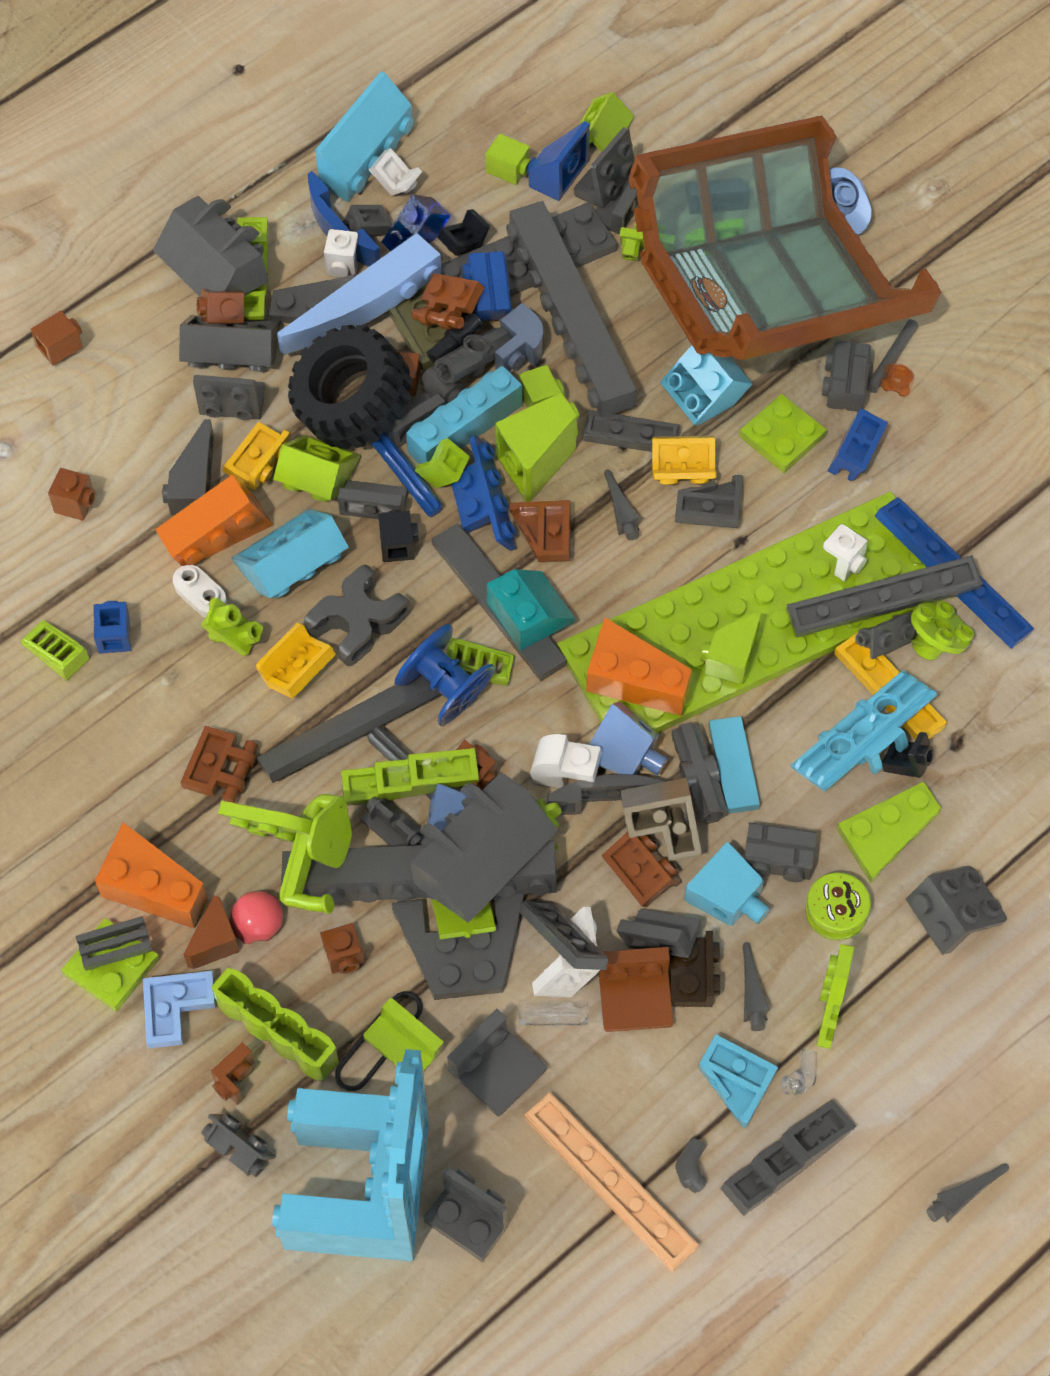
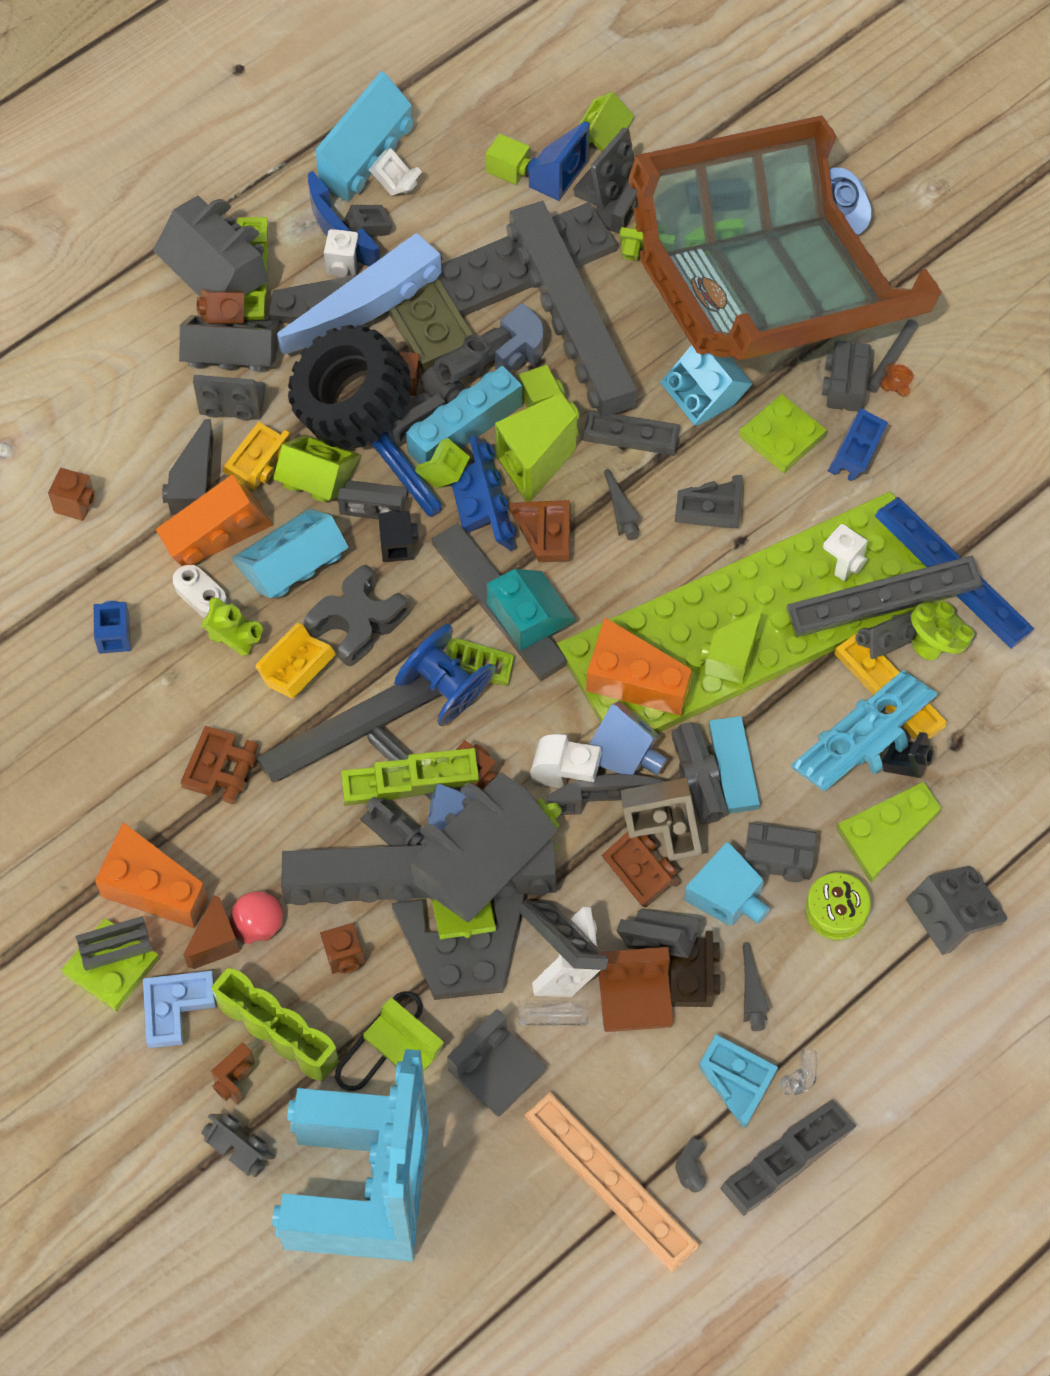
lime slope [20,620,89,681] -> none
dark orange brick [31,310,83,366] -> none
lime plate [218,794,352,914] -> none
clear blue slope [381,194,451,252] -> none
dark orange plate [411,273,484,330] -> none
dark grey bracket [424,1167,508,1262] -> none
black pin [426,313,483,363] -> none
black bracket [437,209,490,256] -> none
blue brick [462,251,512,321] -> none
yellow bracket [652,436,716,484] -> none
lime wing [817,944,855,1049] -> none
dark grey piece [927,1164,1009,1223] -> none

